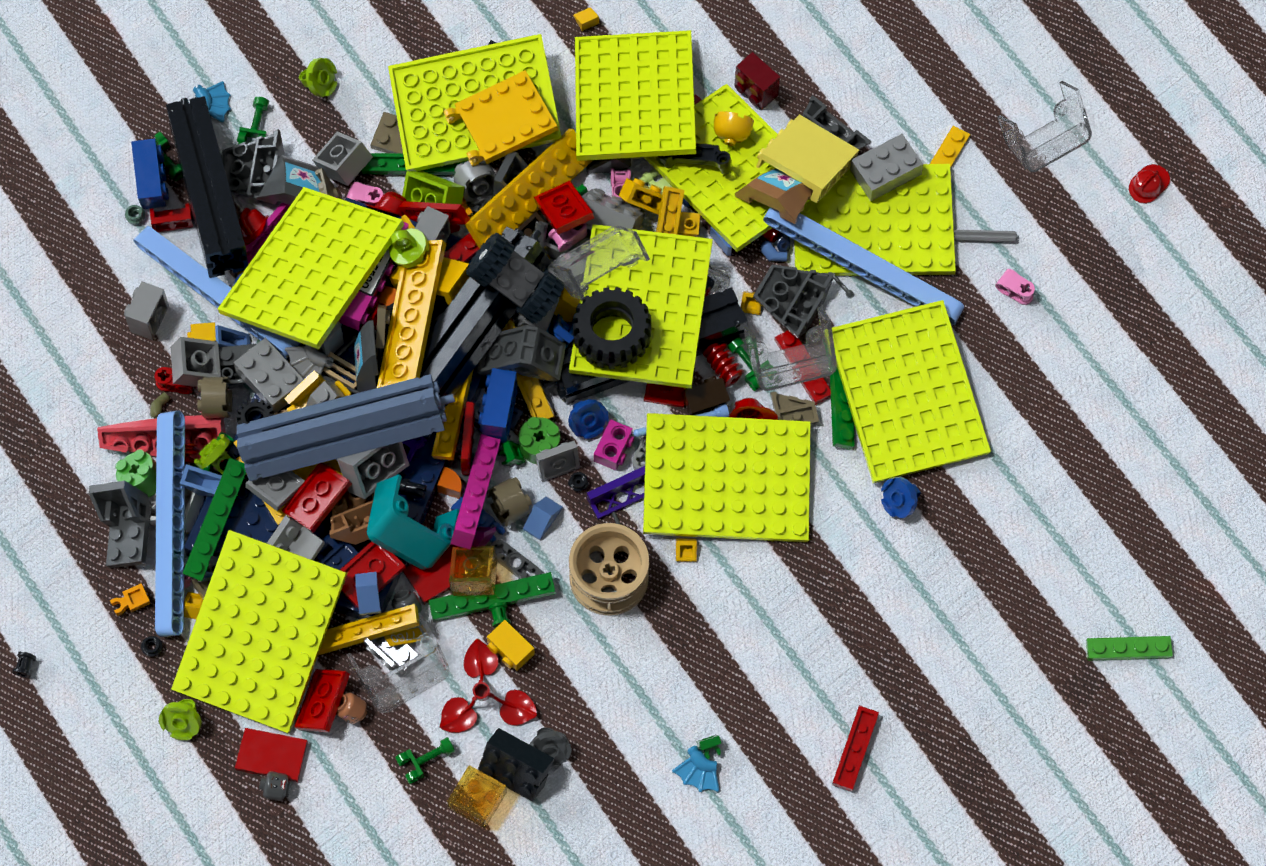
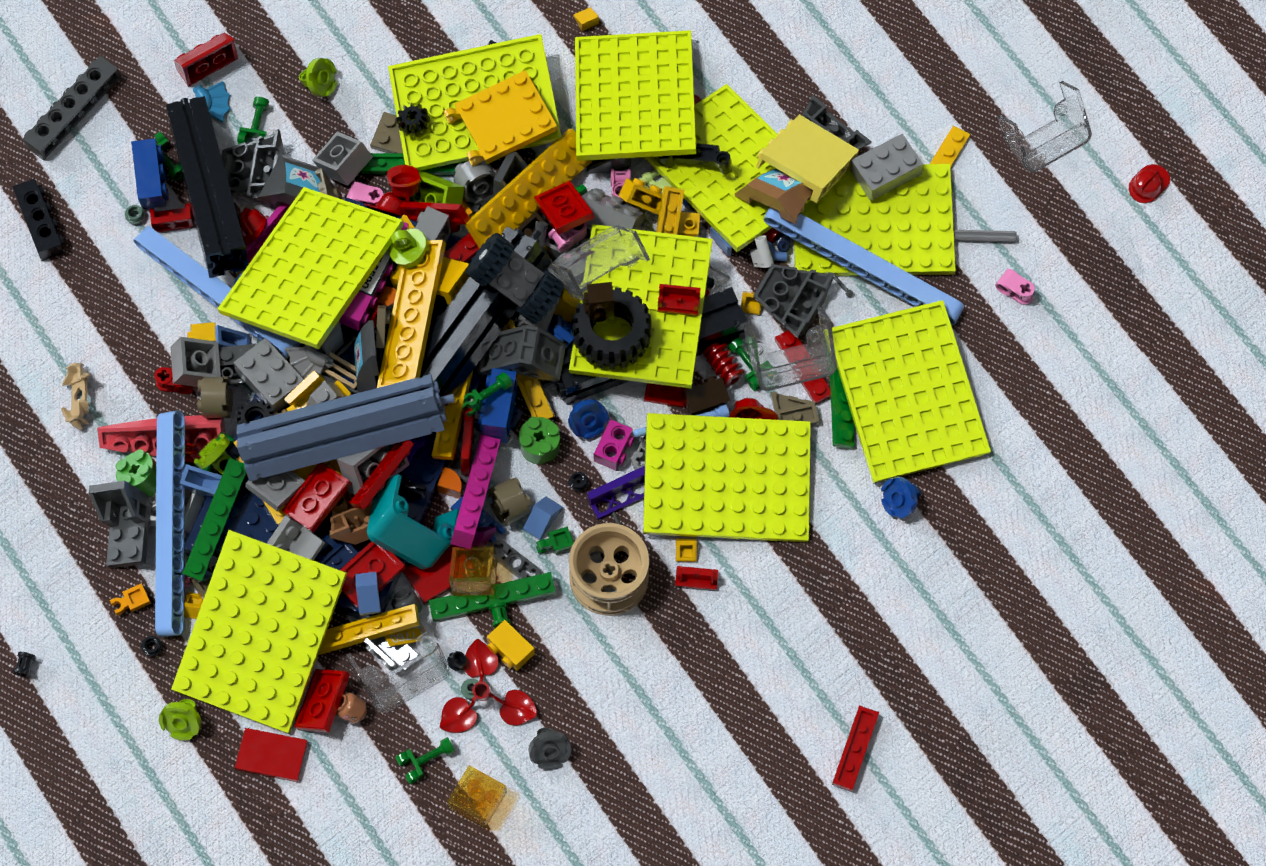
light grey brick [124,281,169,340] -> none
olive arm [150,392,171,419] -> none
dark grey head [259,771,292,801] -> none
black piece [477,728,554,802] -> none
green tile [498,441,525,466] -> none
light grey plate [536,441,580,482] -> none
dark azure arm [672,746,719,792] -> none
green tile [696,734,722,759] -> none
yellow cylinder [713,111,754,146] -> none
dark red brick [734,52,780,110] -> none
bright green plate [1086,636,1173,661] -> none
none -> black brick [12,178,65,261]
none -> dark grey brick [23,56,121,160]
none -> tan piece [61,363,90,430]
none -> red slope [174,32,238,87]
none -> red plate [349,440,414,509]
none -> red piece [387,165,421,202]
none -> black gear [396,102,430,137]
none -> black plate [447,651,467,671]
none -> sand green plate [461,679,479,700]
none -> green bar [462,372,513,417]
none -> green plate [536,526,574,554]
none -> dark brown brick [583,282,615,322]
none -> red hinge [657,284,701,316]
none -> red hinge [675,566,718,590]
none -> white piece [750,235,774,268]

